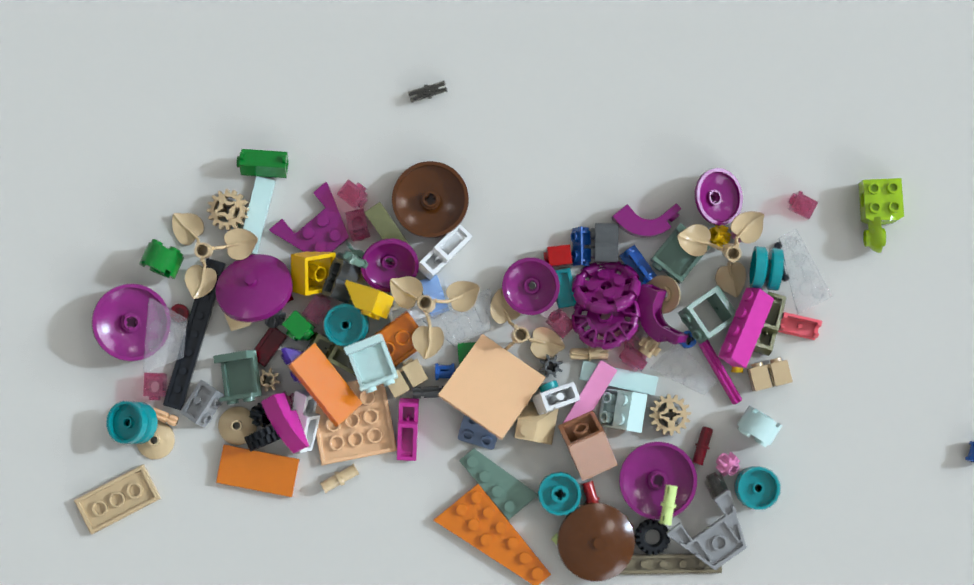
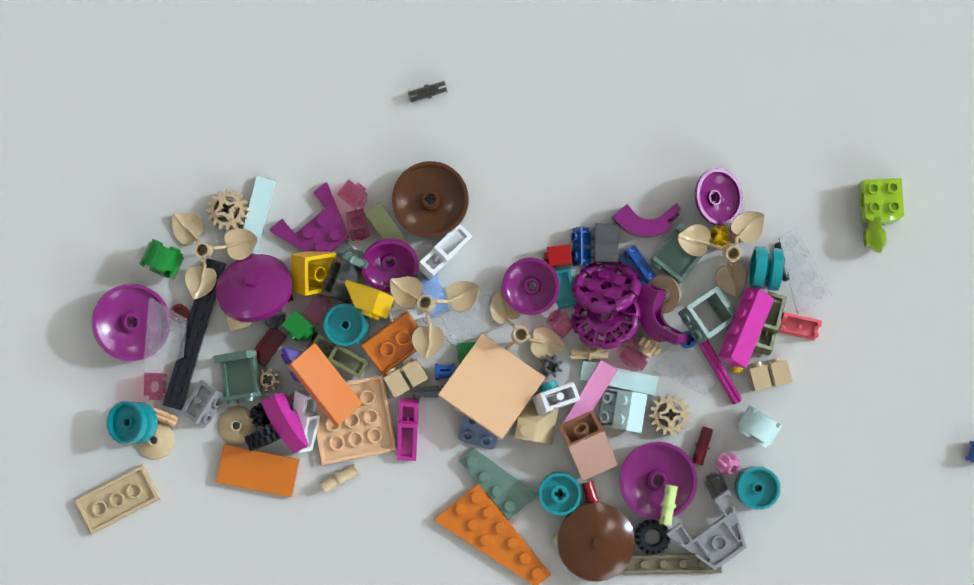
green brick [237,149,289,178] -> none
light aqua panel [344,334,399,394] -> none
clear pink bracket [788,190,818,220] -> none

